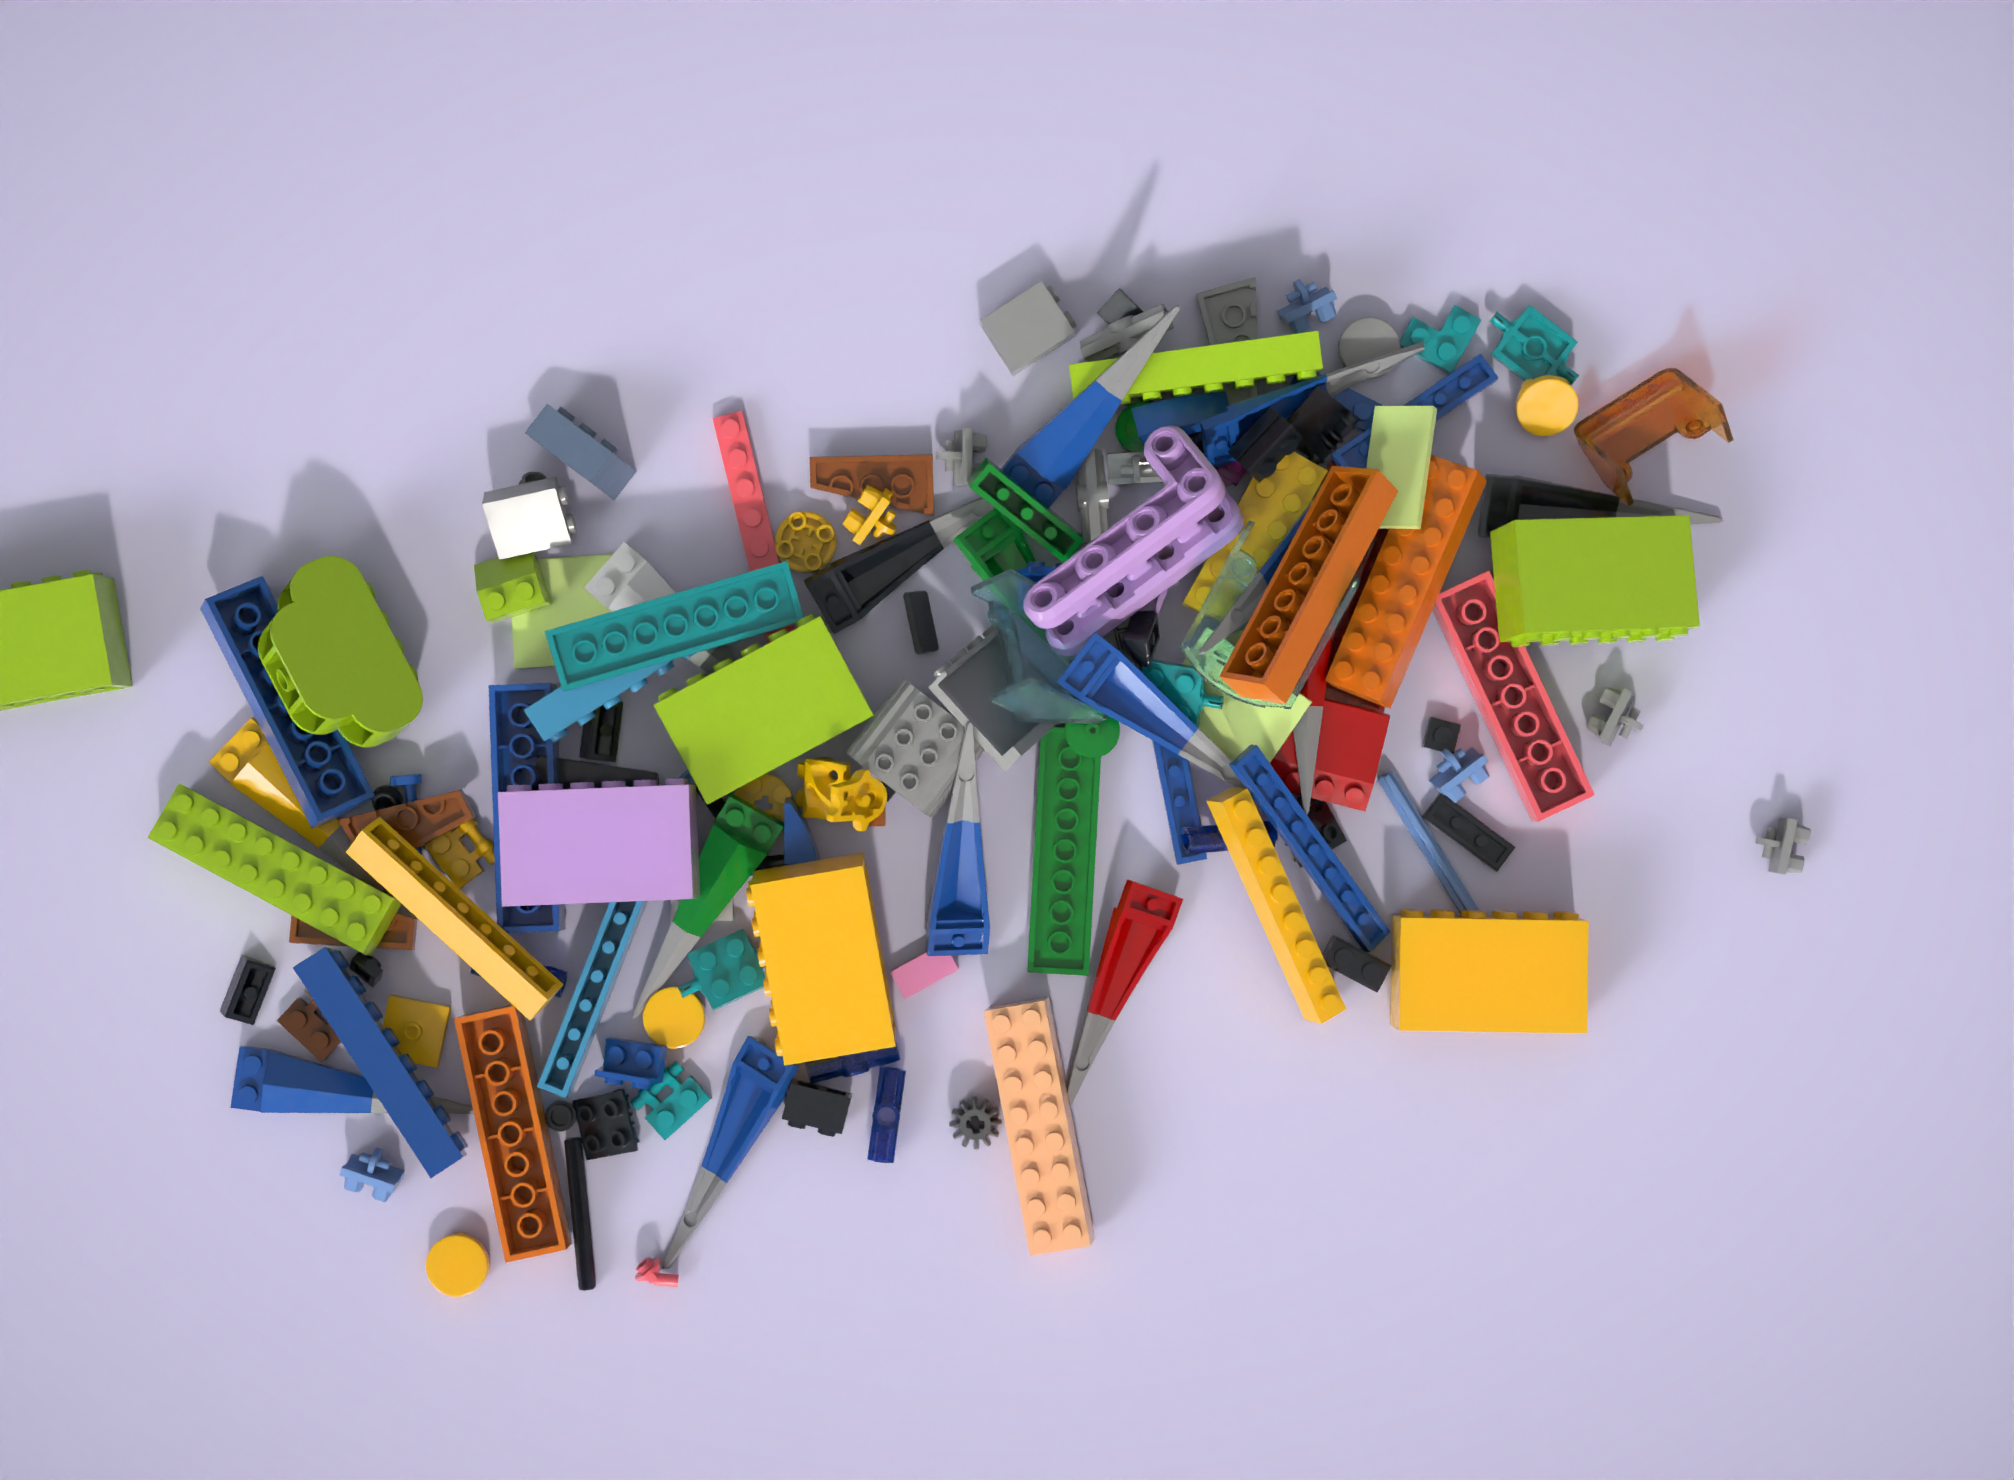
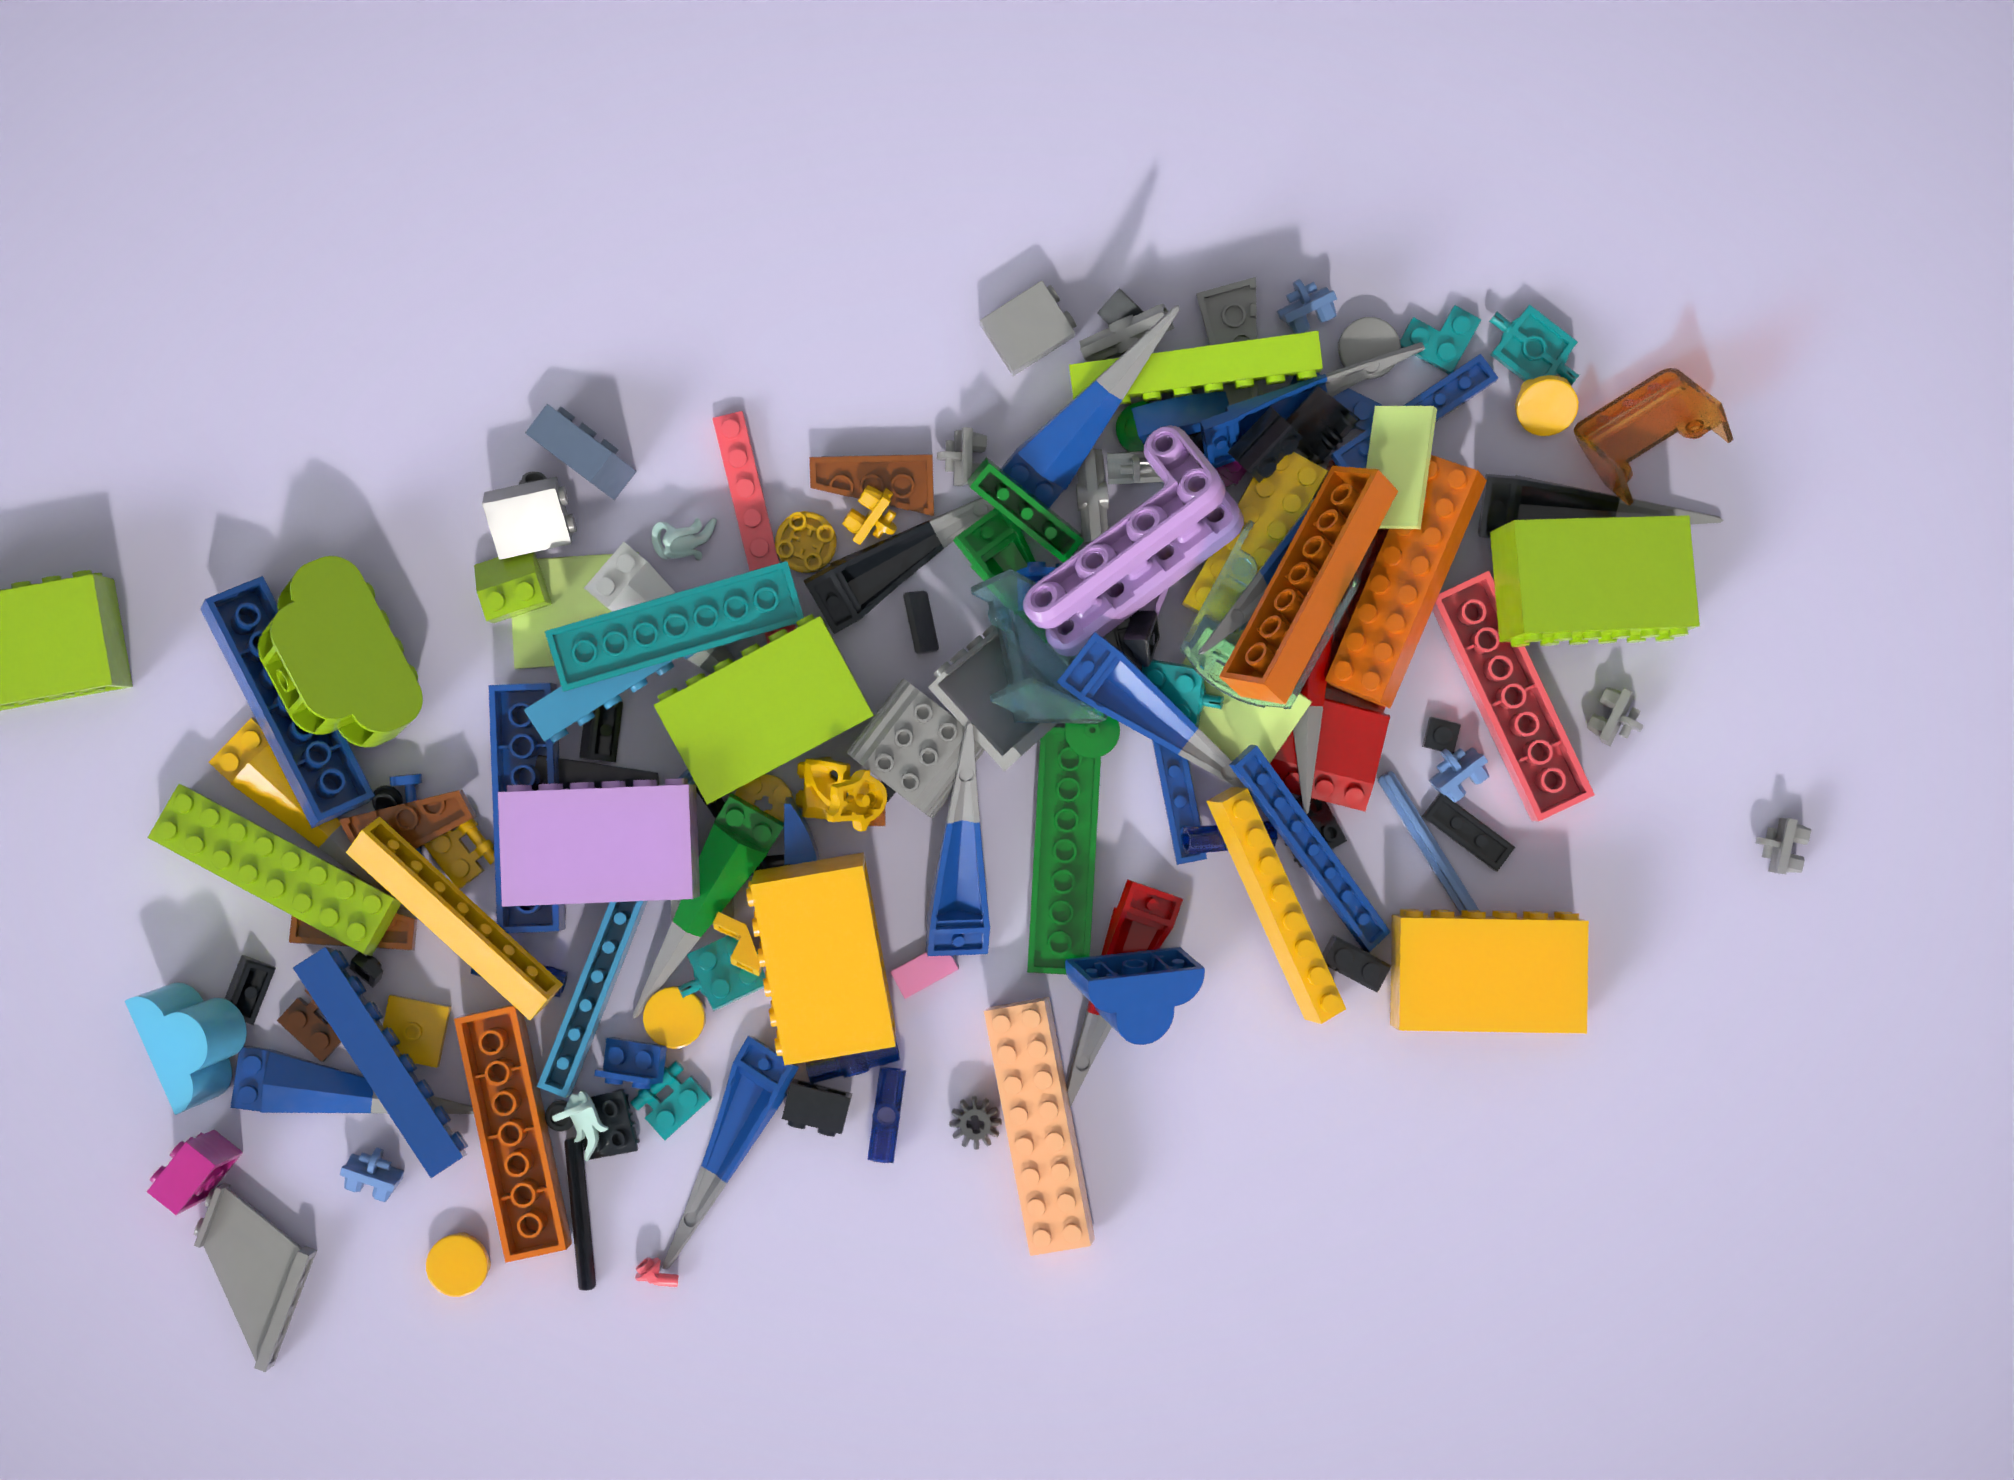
none -> medium azure brick [125,982,247,1115]
none -> dark pink brick [146,1129,243,1215]
none -> light grey piece [194,1183,317,1372]
none -> light aqua piece [552,1090,609,1162]
none -> light aqua piece [651,518,717,560]
none -> yellow slope [713,912,762,976]
none -> blue brick [1065,947,1205,1045]

